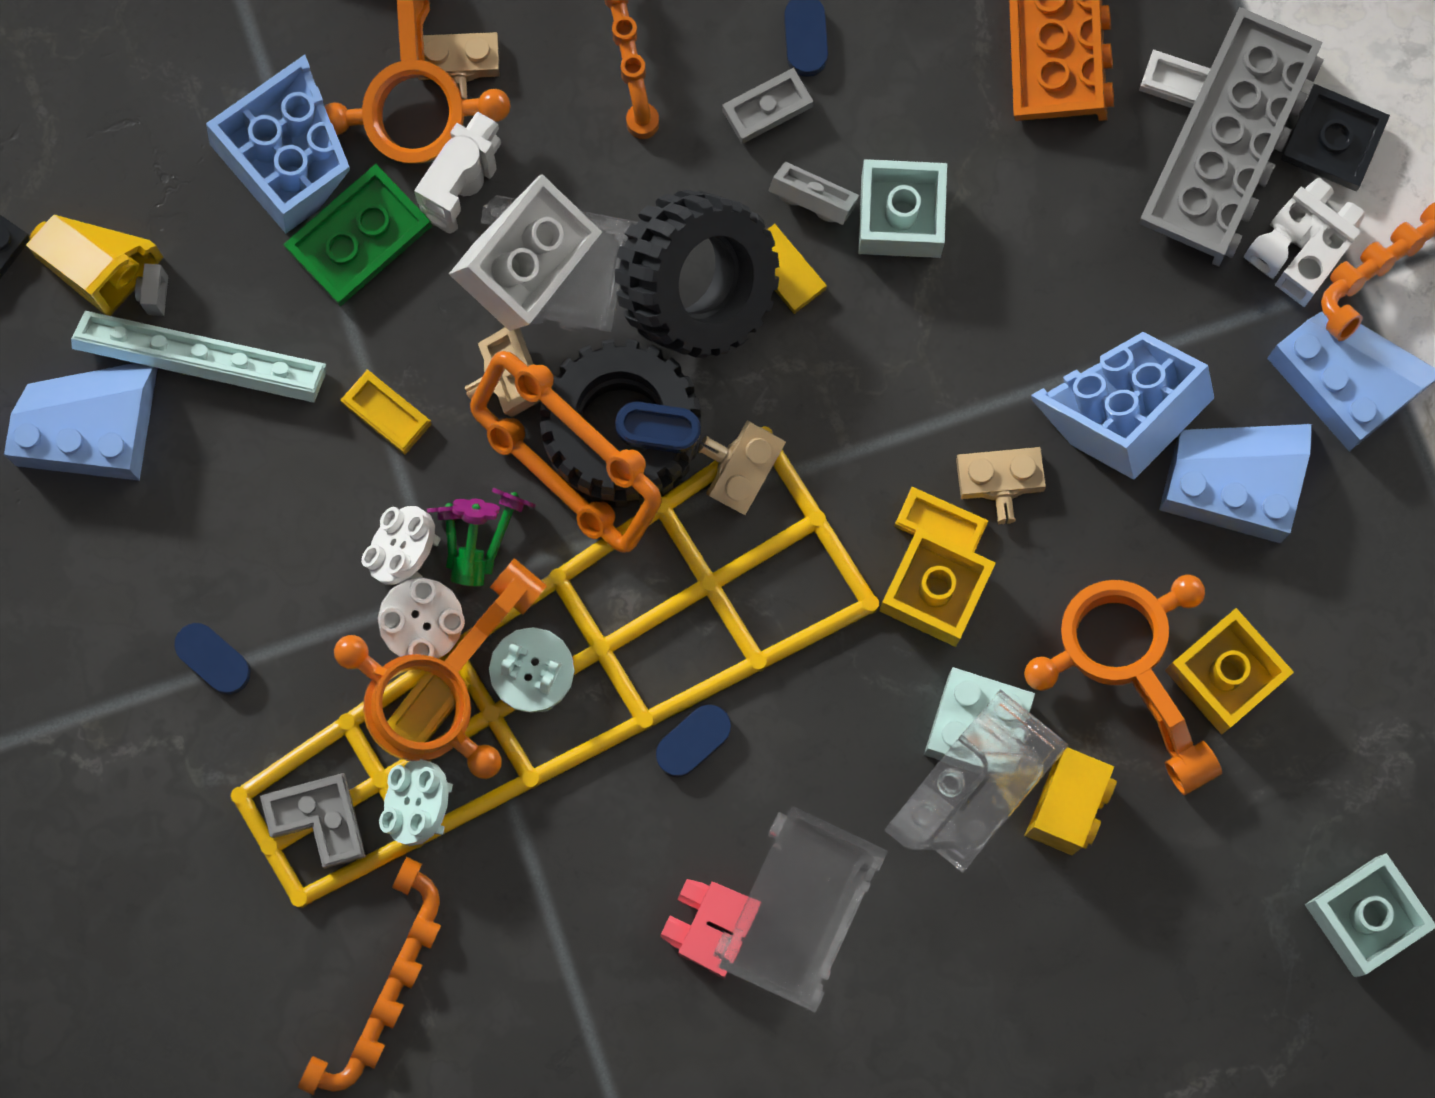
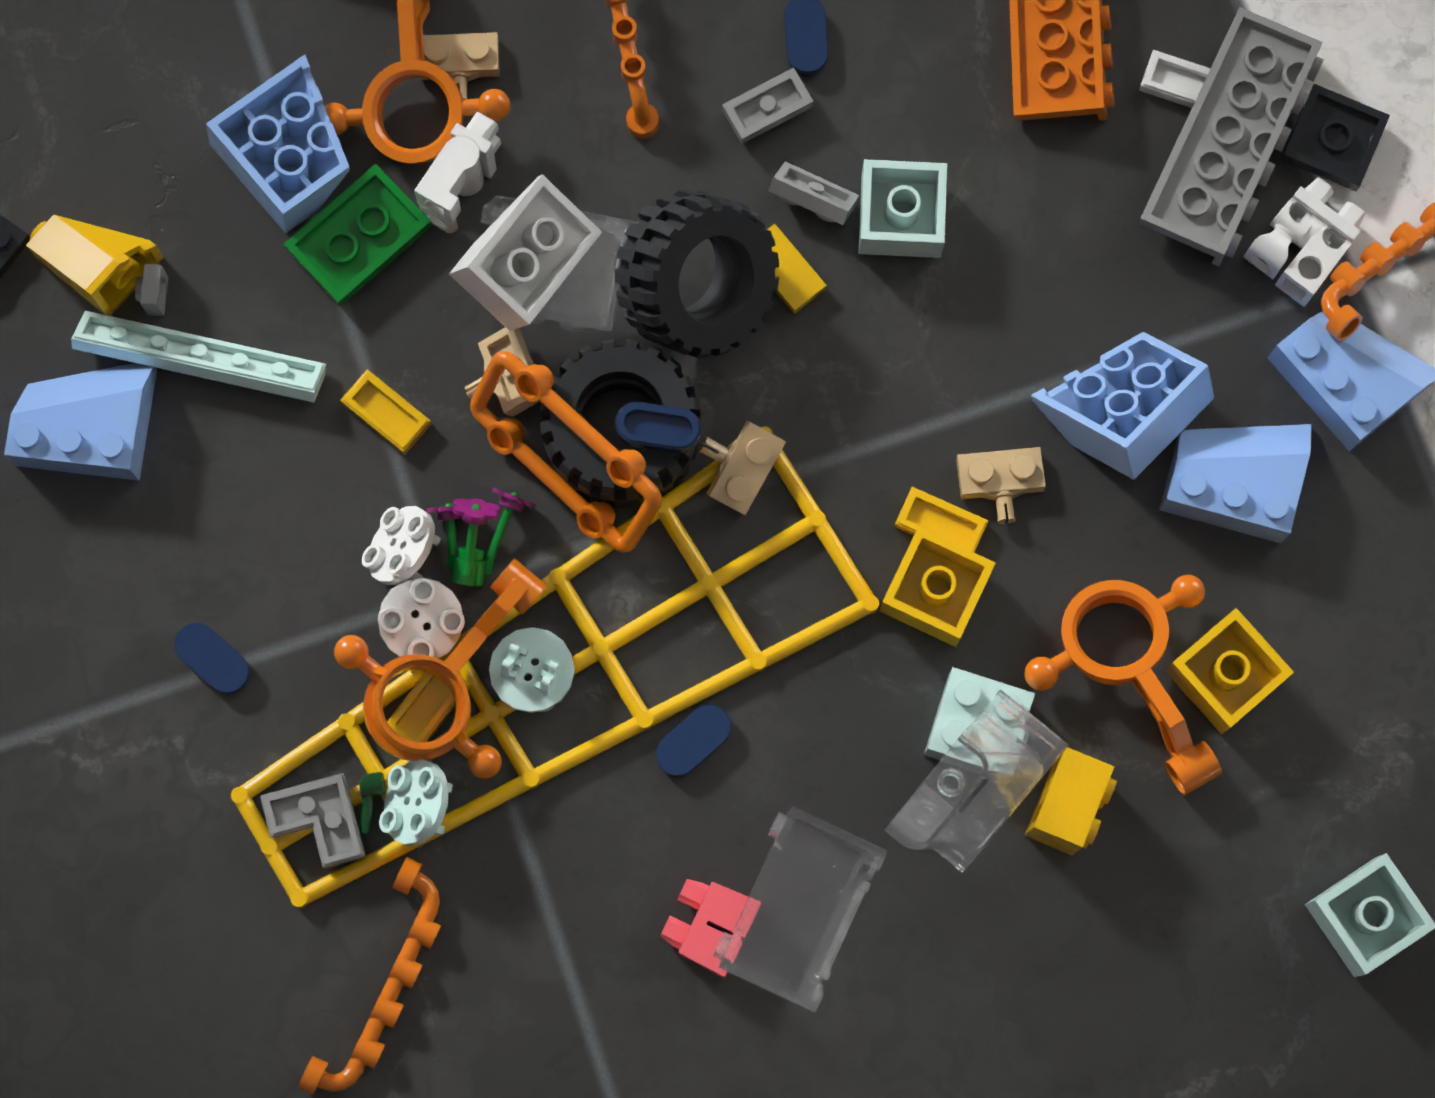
none -> dark green hand [359,772,386,833]

